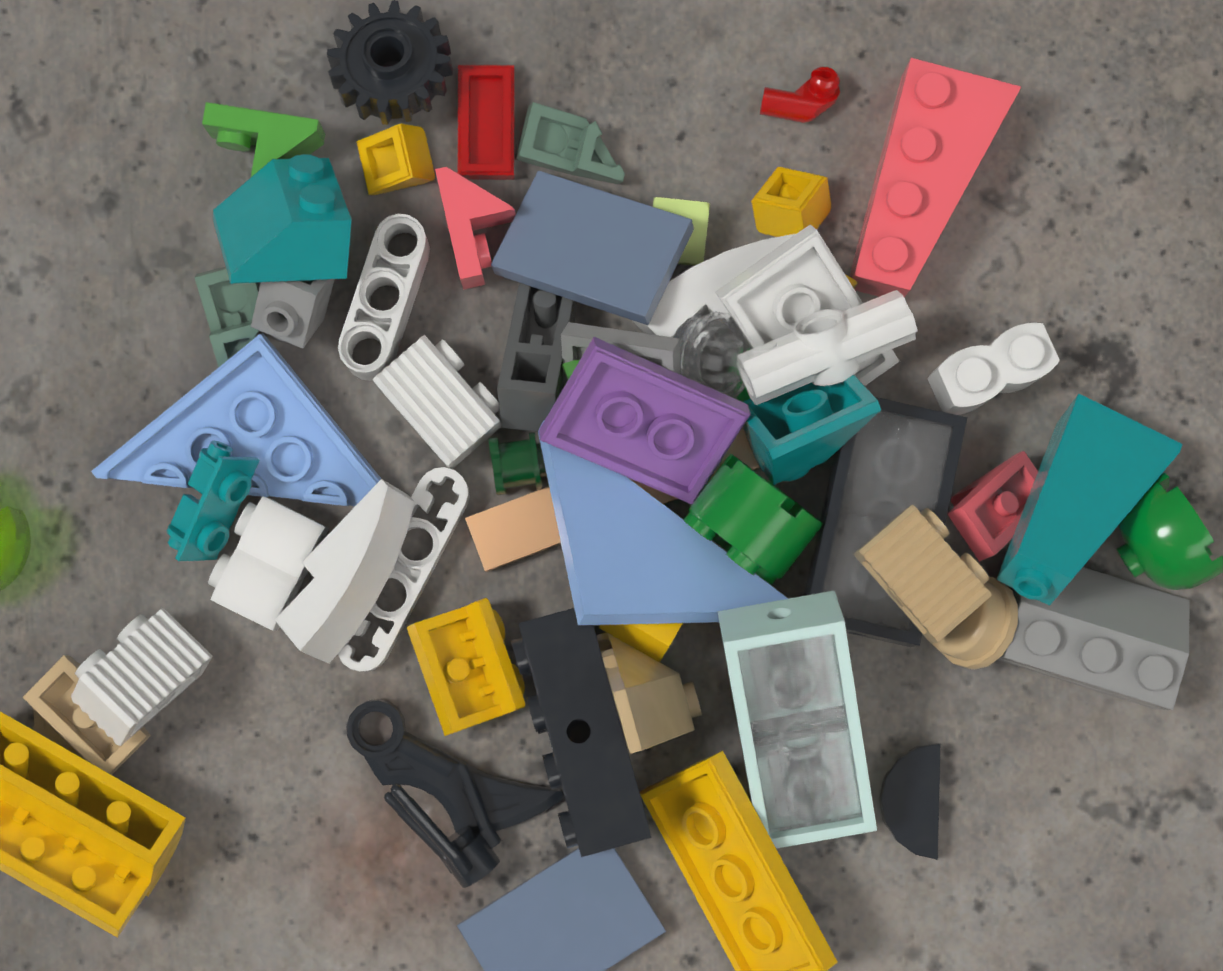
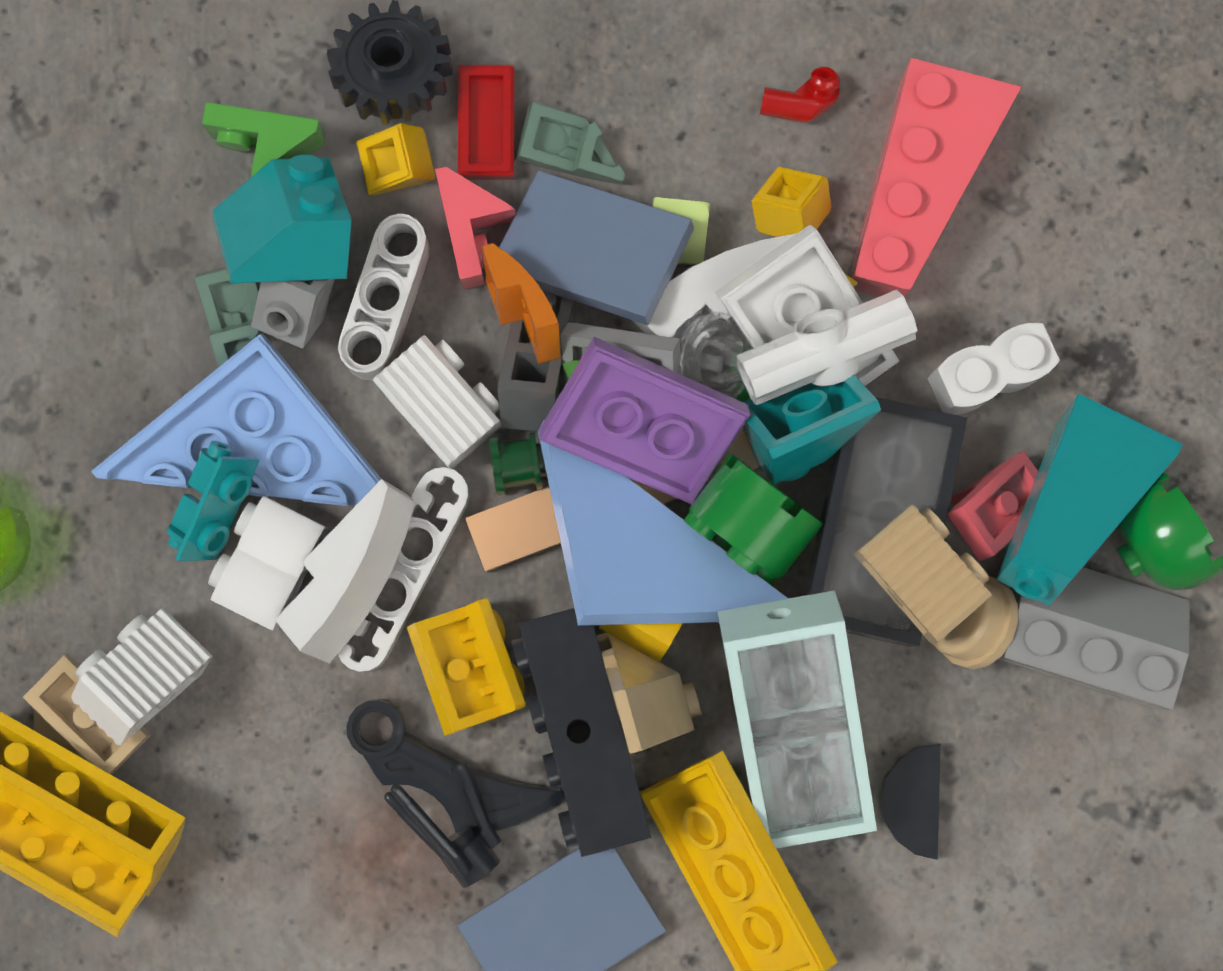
none -> orange slope [482,243,561,364]

